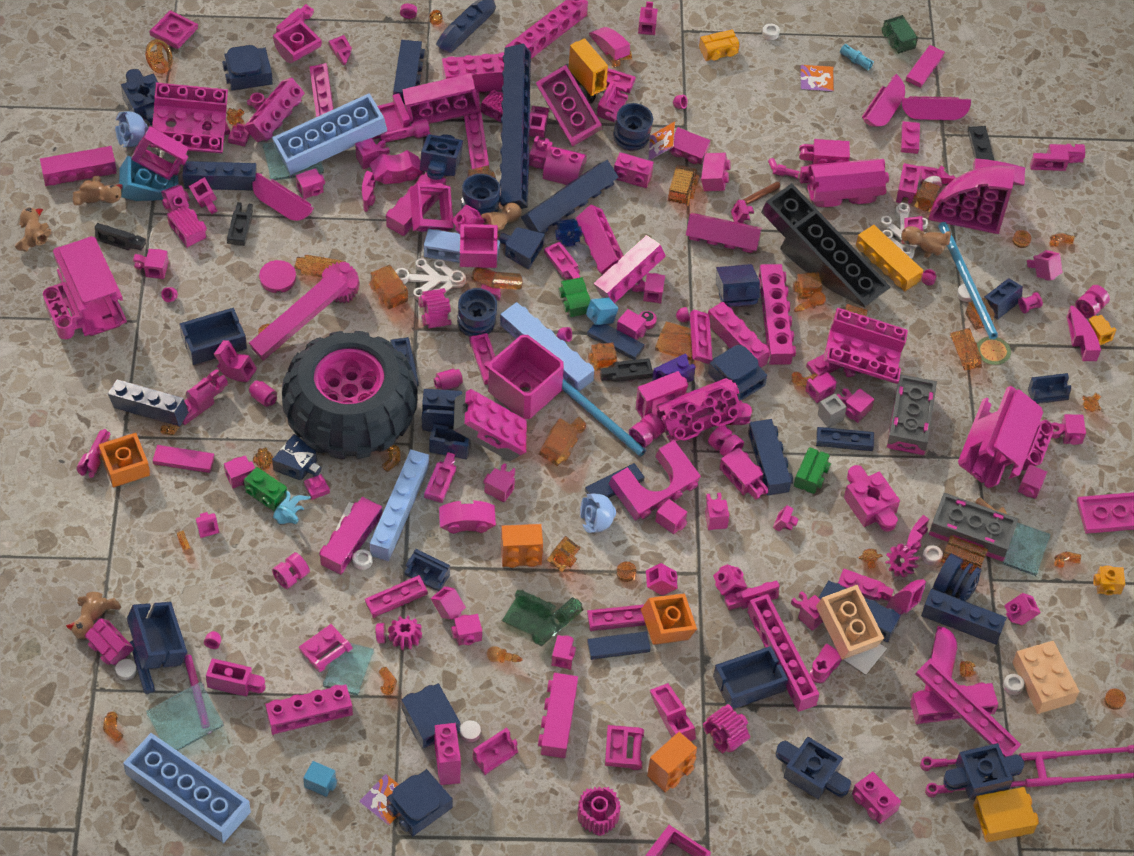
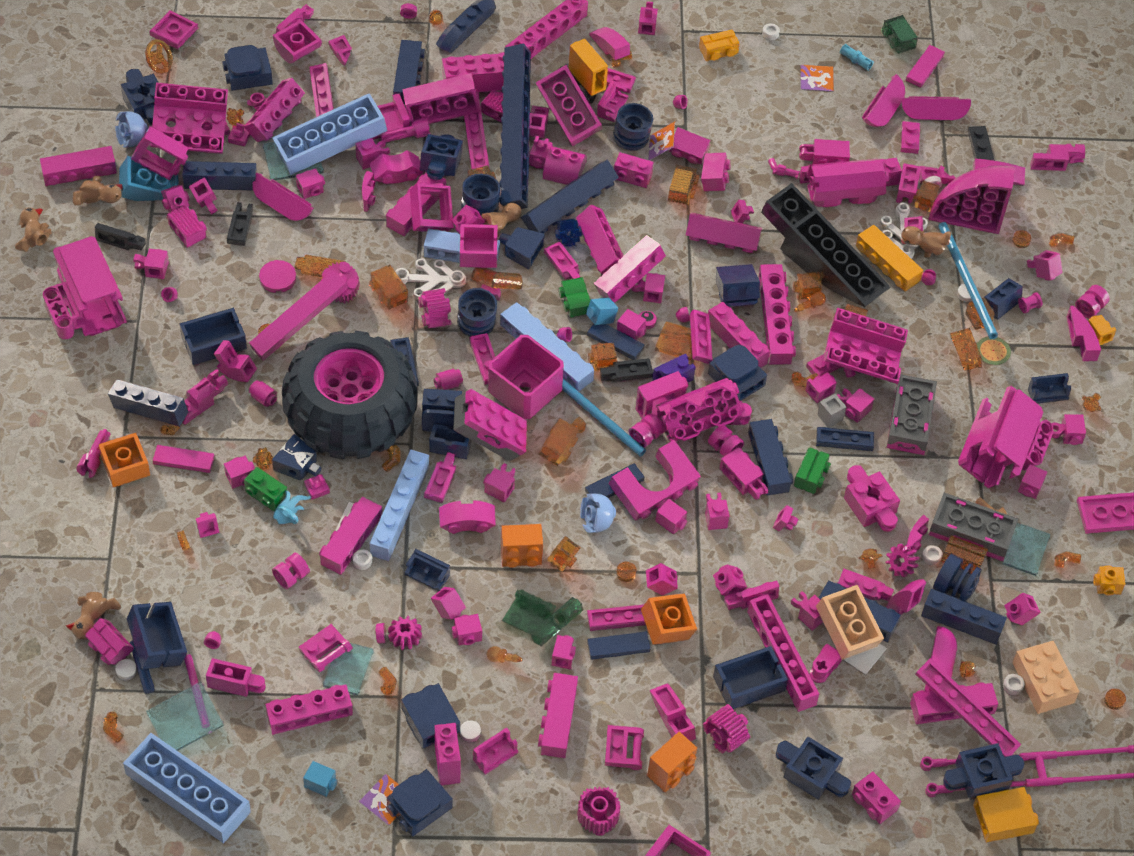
dark pink tile [364,575,428,618] -> none
copper bar [734,181,781,205] -> none
none -> dark pink brick [884,157,902,187]

